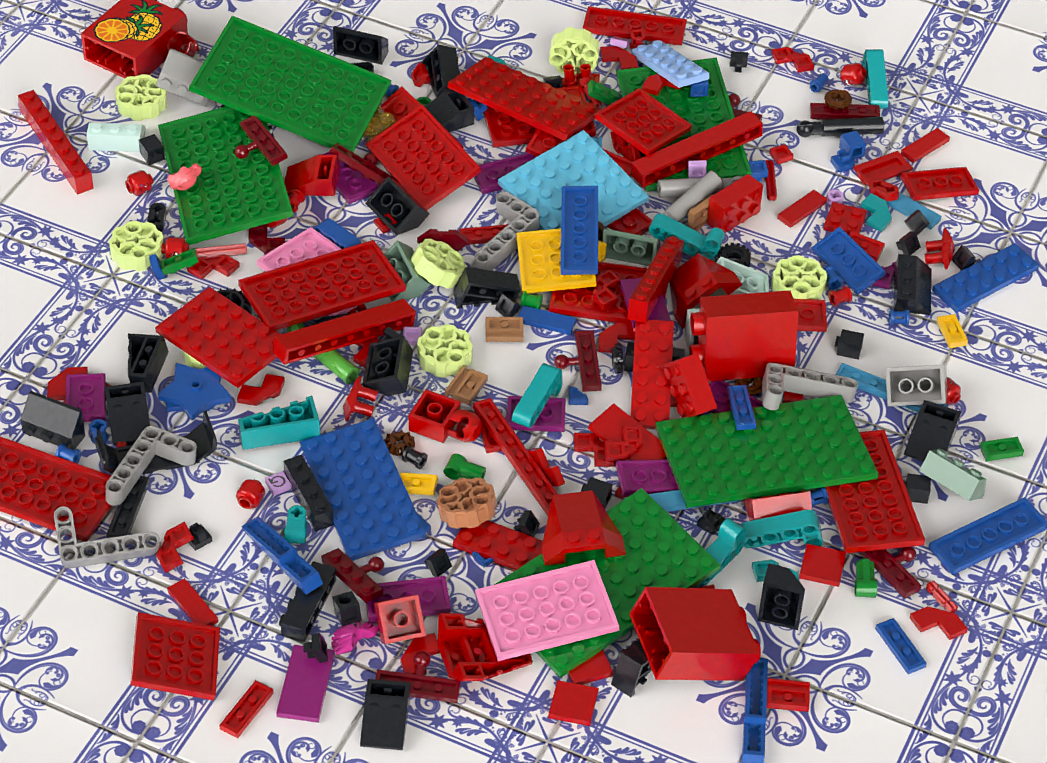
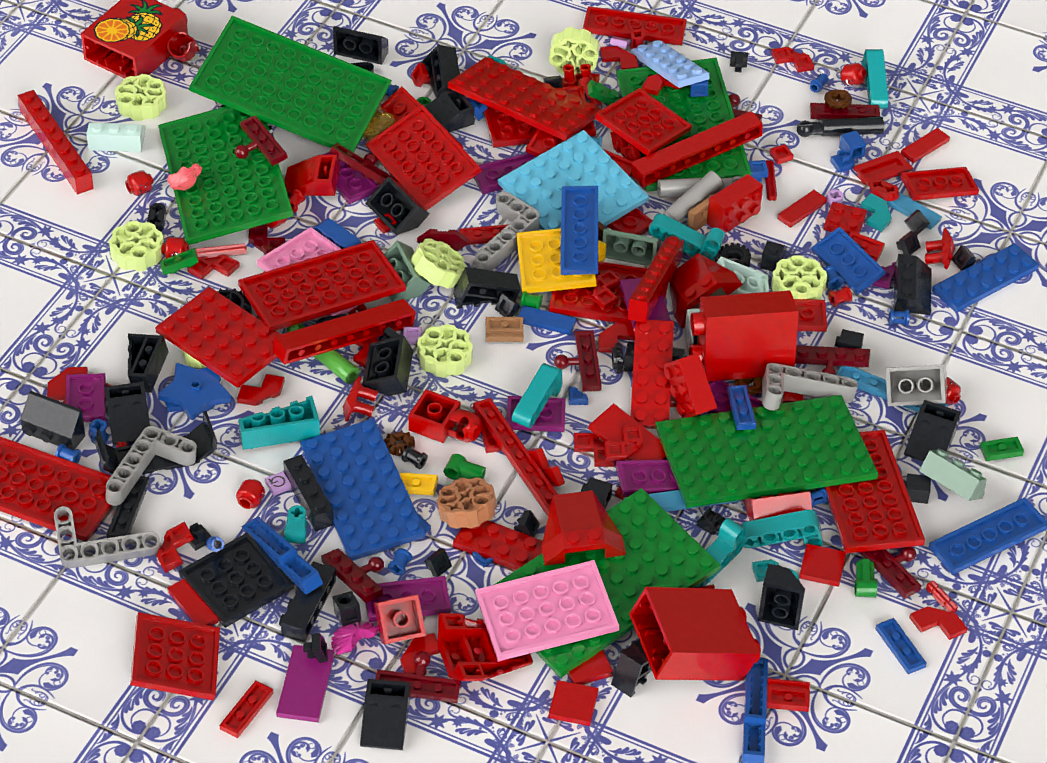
black brick [138,134,165,165] -> none
blue tile [149,254,165,280] -> none
light grey slope [156,48,208,106] -> none
medium nougat plate [445,365,488,405] -> none
lavender tile [688,160,707,178] -> none
yellow plate [937,314,968,348] -> none
none -> black plate [179,533,294,628]
none -> blue pin [206,536,224,552]
none -> blue bush [388,548,413,576]
none -> black slope [760,241,787,272]
none -> dark red plate [795,345,871,375]

